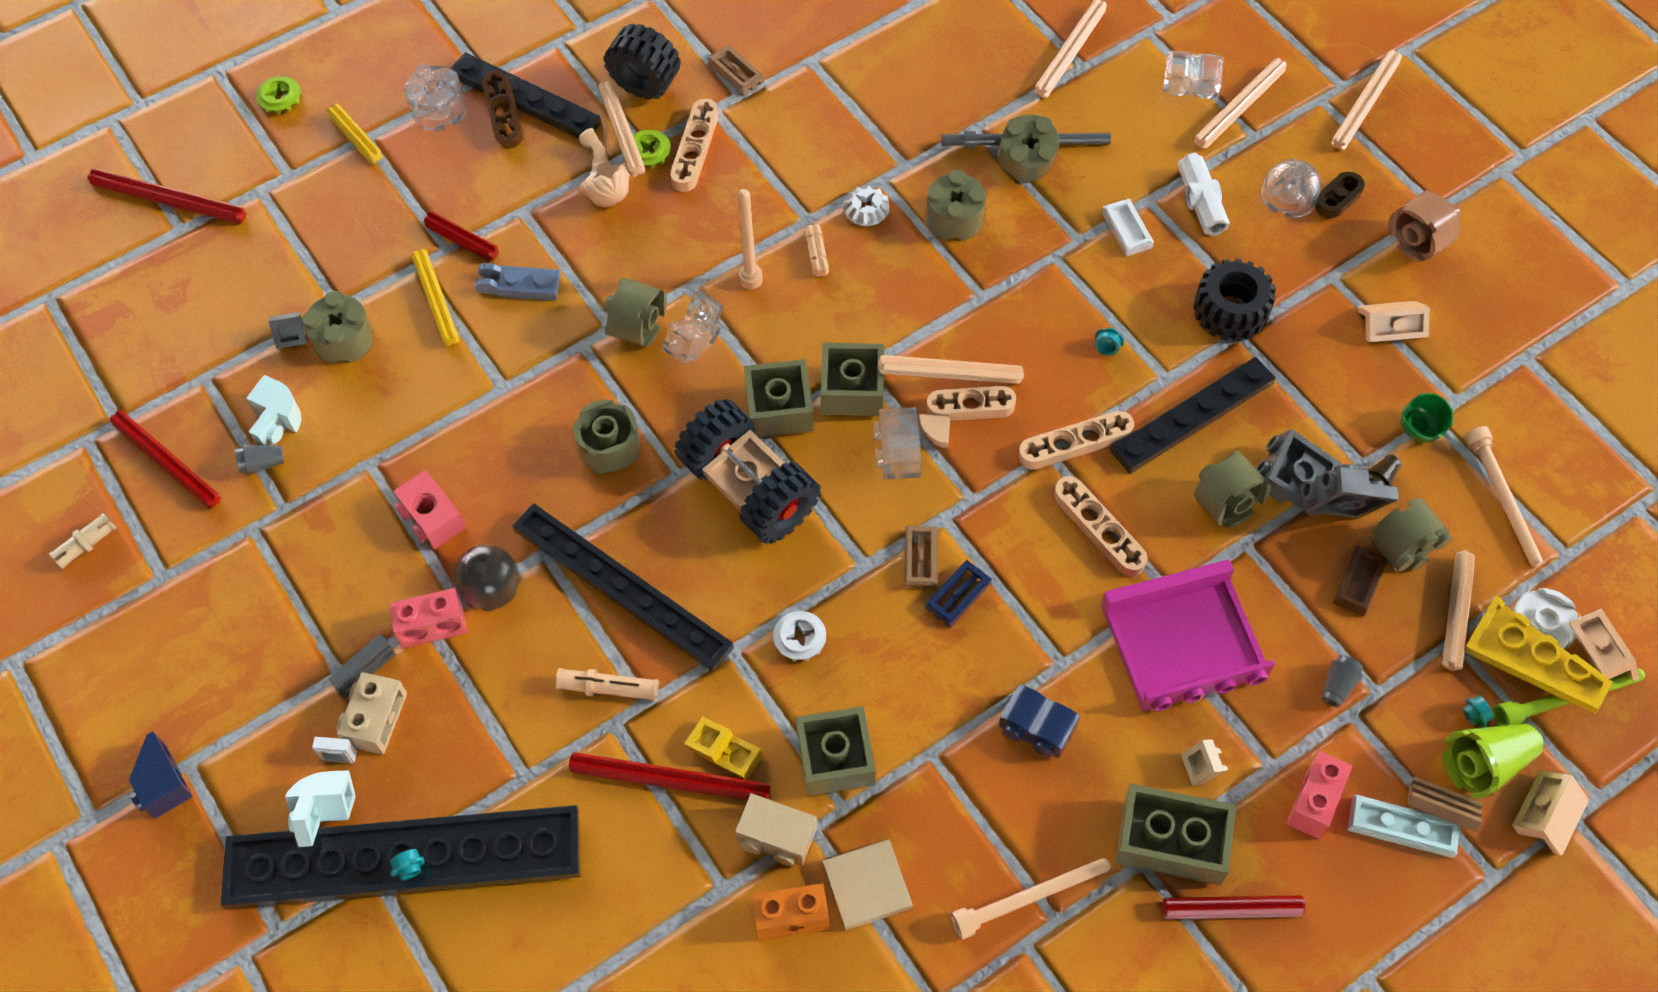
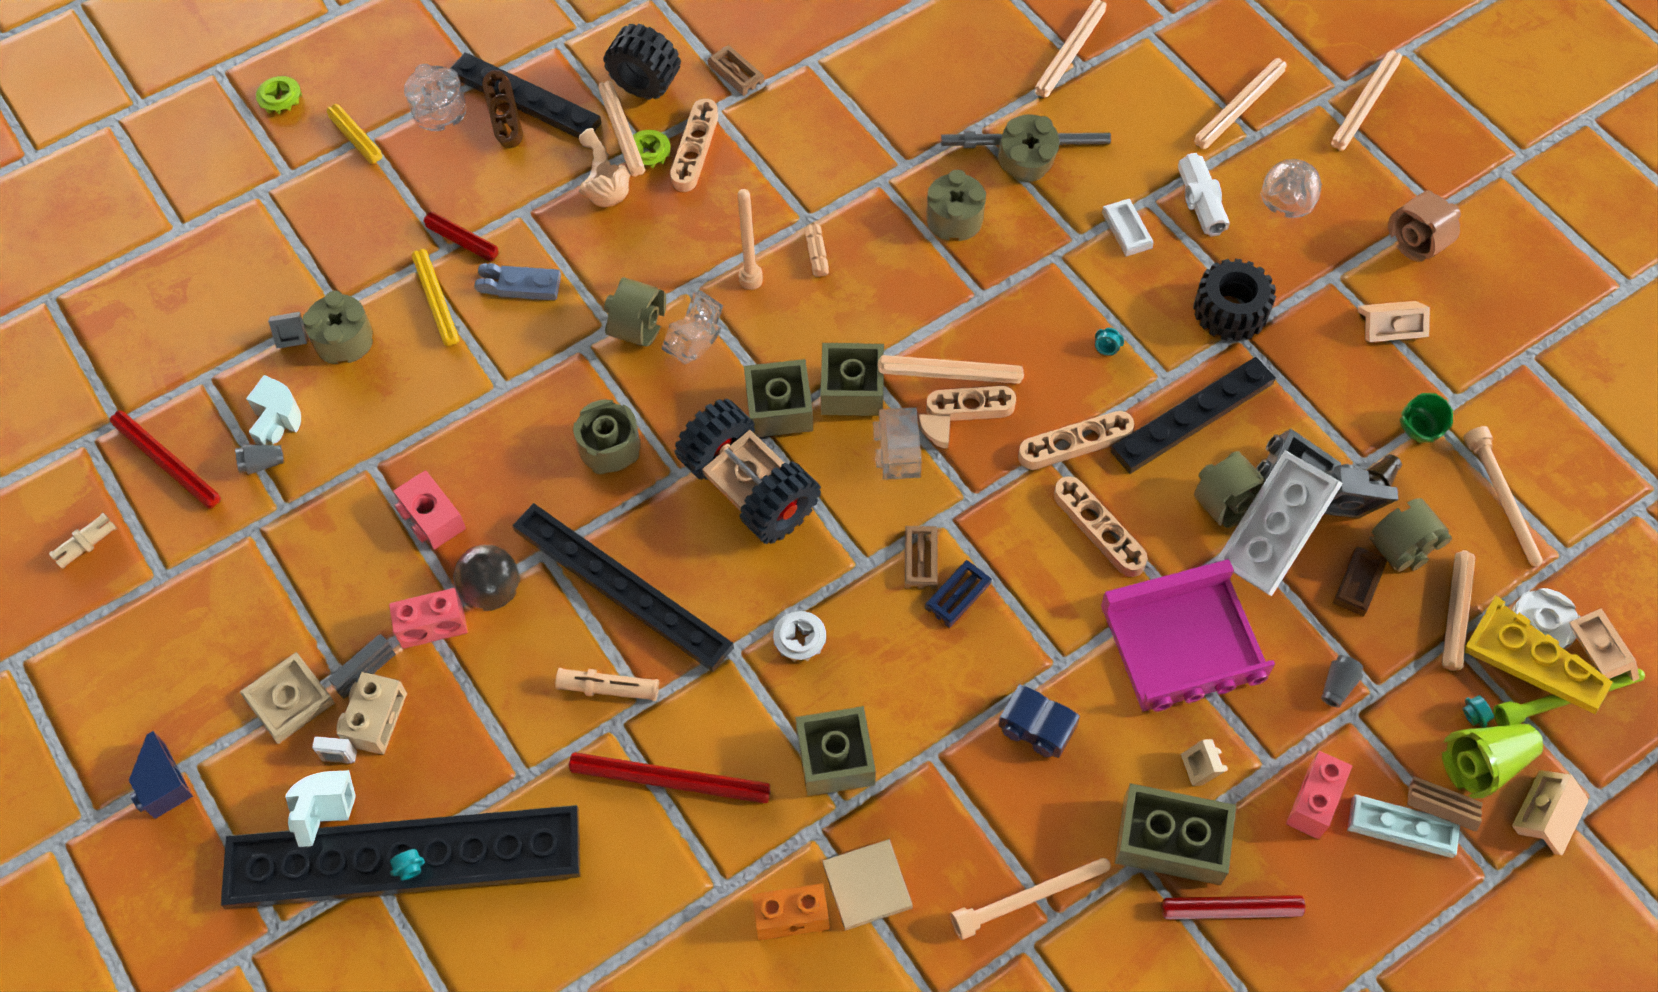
red axle [87,168,246,224] -> none
yellow slope [684,716,764,780] -> none
tan brick [735,793,817,866] -> none
white gear [843,185,889,226] -> none
clear brick [1163,51,1224,99] -> none
dark brown plate [1315,172,1365,218] -> none
none -> tan tile [240,652,335,744]
none -> white tile [1216,450,1343,596]

